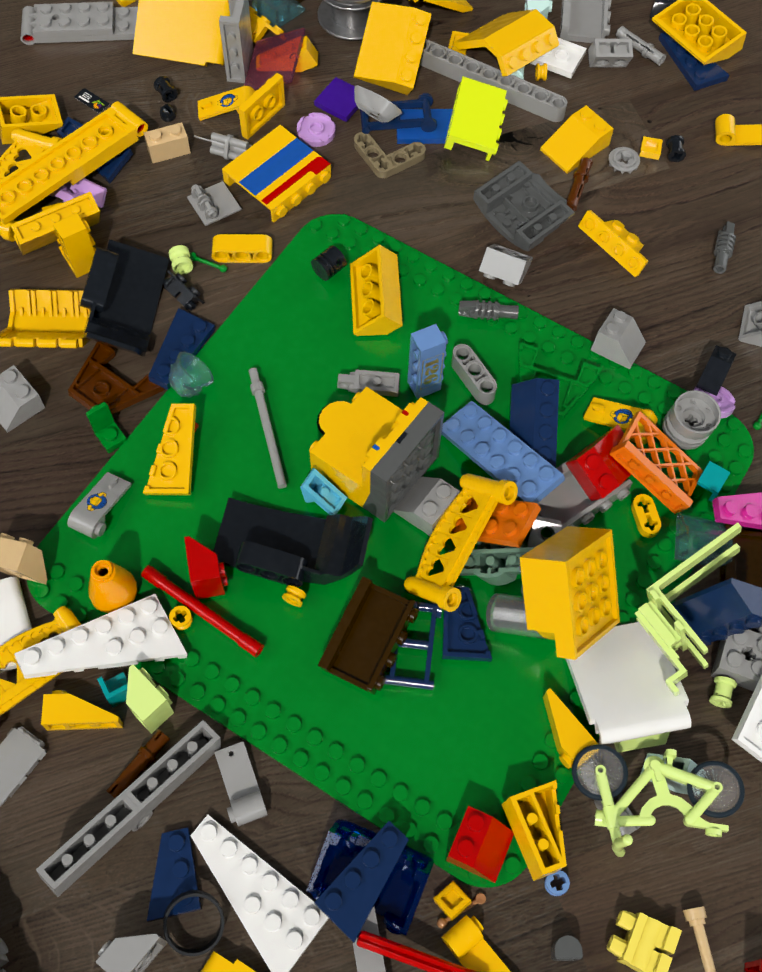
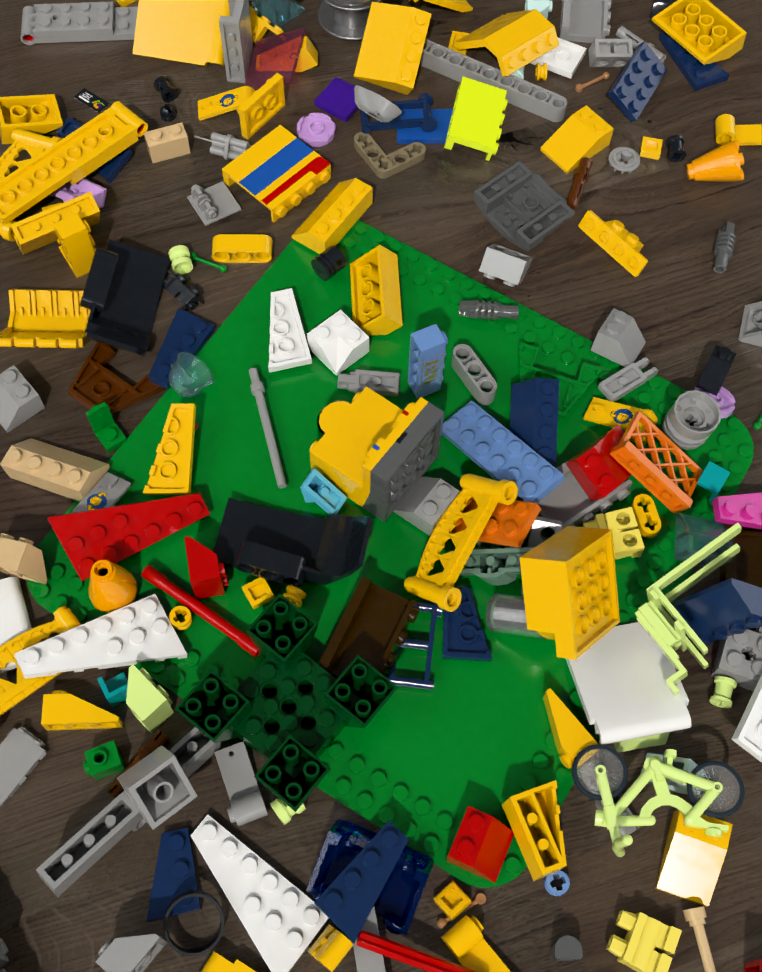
none -> tan slope [0,438,110,502]
none -> red wing [47,493,210,581]
none -> green brick [83,740,125,781]
none -> light grey slope [117,745,198,830]
none -> dark green slope [175,593,398,812]
none -> yellow plate [241,577,275,610]
none -> white wing [268,288,312,373]
none -> yellowish green wheel [270,799,306,825]
none -> yellow slope [292,178,373,254]
none -> white slope [307,310,369,376]
none -> yellow piece [308,924,354,972]
none -> medium nougat hinge [575,72,610,92]
none -> light yellow hips [582,507,645,559]
none -> light grey hinge [598,357,659,402]
none -> dark blue plate [608,41,667,122]
none -> slope [656,809,733,907]
none -> light orange cone [686,140,744,182]

